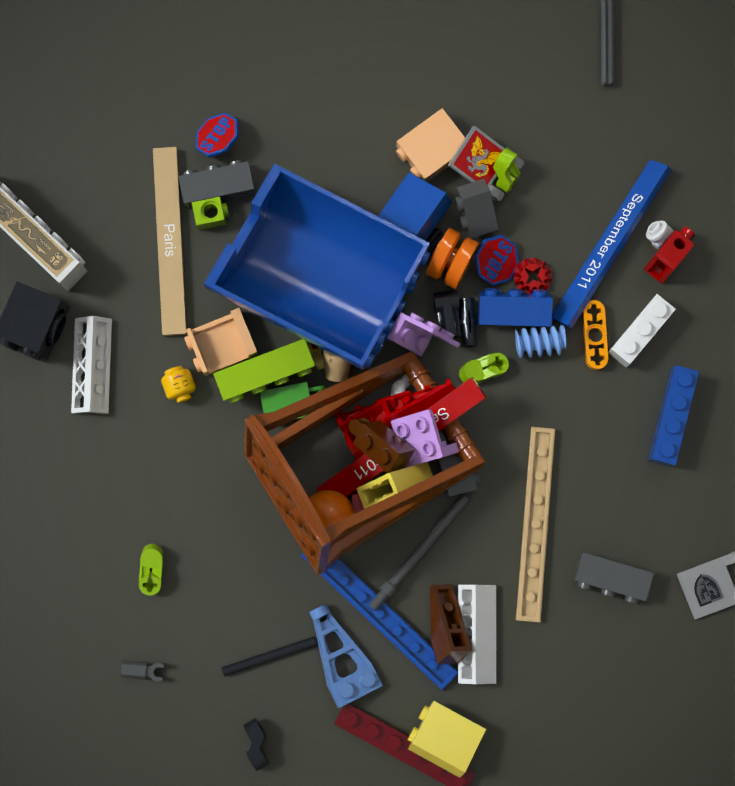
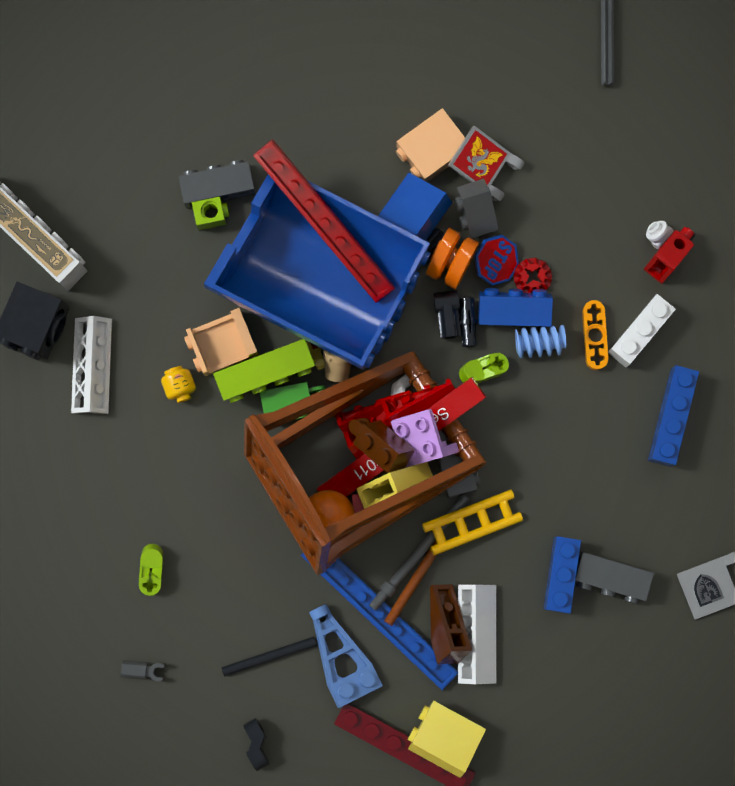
tan tile [153,147,187,336] -> none
piece [196,113,239,158] -> none
lavender bracket [387,312,460,357] -> none
lime piece [493,147,521,193] -> none
tan tile [516,427,555,622] -> none
blue tile [552,160,671,329] -> none
none -> red tile [253,139,395,303]
none -> dark orange bar [384,541,438,626]
none -> yellow bar [422,489,523,556]
none -> blue brick [543,536,581,614]

